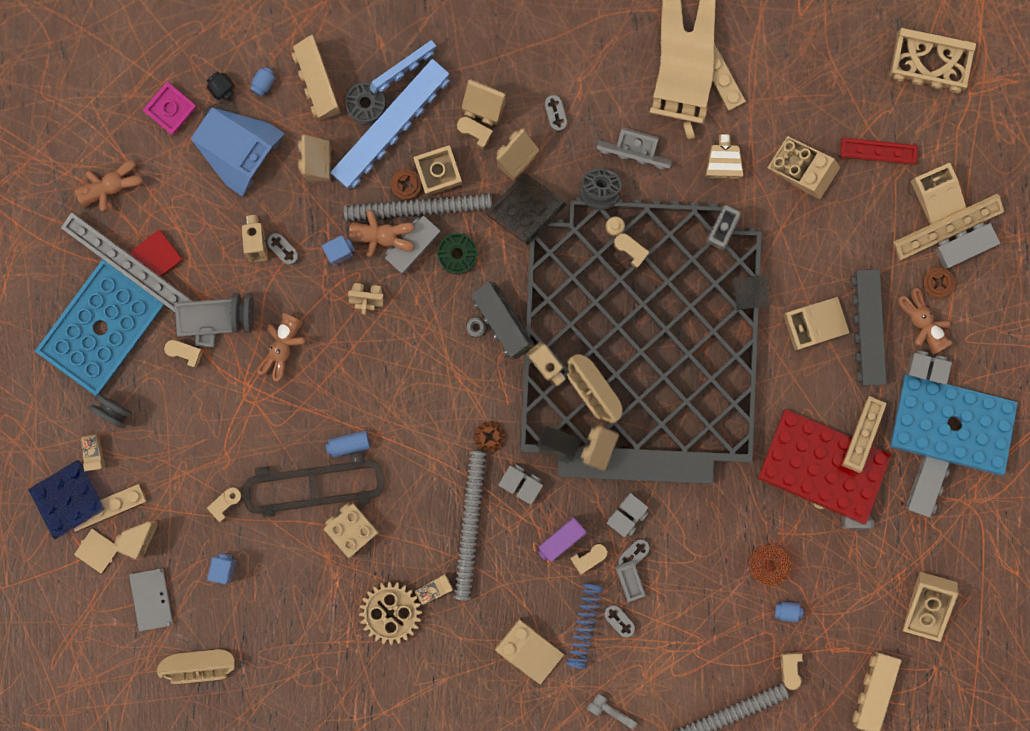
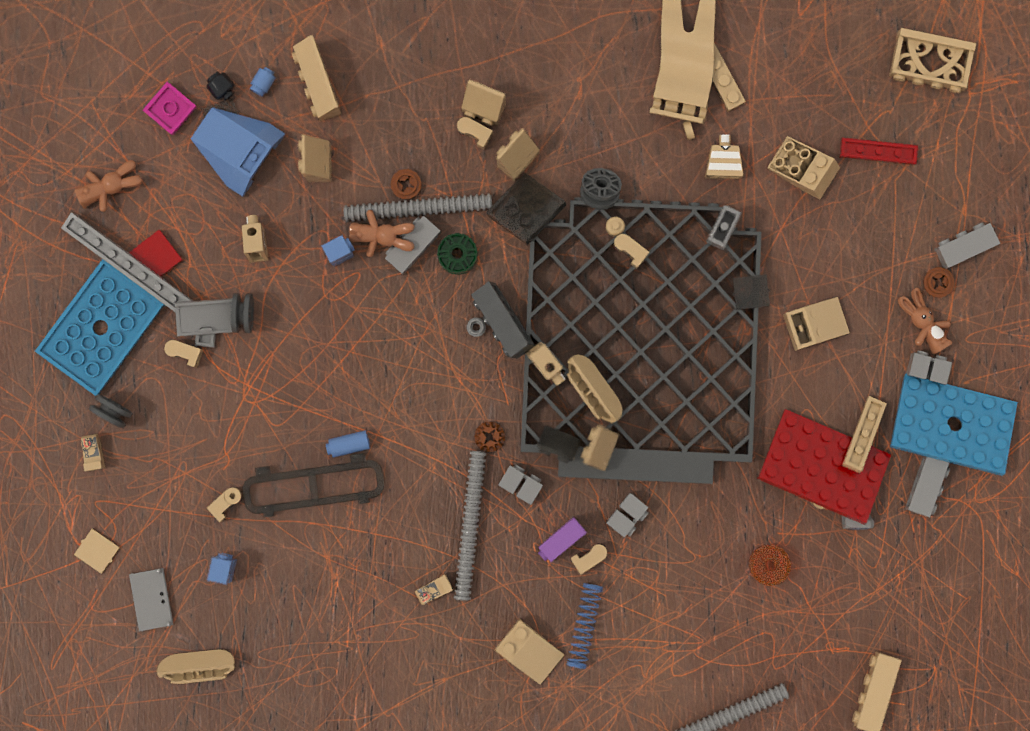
clear blue plate [28,460,105,539] -> none
tan plate [68,484,147,532] -> none
tan slope [114,521,159,559] -> none
nougat animal [257,313,306,382] -> none
light grey beam [267,233,299,265] -> none
tan brick [324,503,379,558] -> none
light blue brick [330,59,450,190] -> none
dark grey wheel [345,83,386,125] -> none
tan hips [348,283,384,315] -> none
tan gear [359,582,422,645] -> none
light blue plate [370,40,436,94] -> none
tan brick [413,145,463,197] -> none
light grey beam [545,95,567,132] -> none
light grey brick [586,694,638,730] -> none
light grey bracket [596,127,672,169] -> none
light grey beam [604,605,635,637] -> none
light grey tile [615,560,646,602] -> none
light grey beam [618,539,649,566] -> none
medium blue brick [775,601,803,623] -> none
tan leg [780,652,802,690] -> none
dark grey brick [851,269,887,386] -> none
tan tile [893,194,1005,260] -> none
tan slope [903,572,958,642] -> none
tan slope [910,163,966,225] -> none

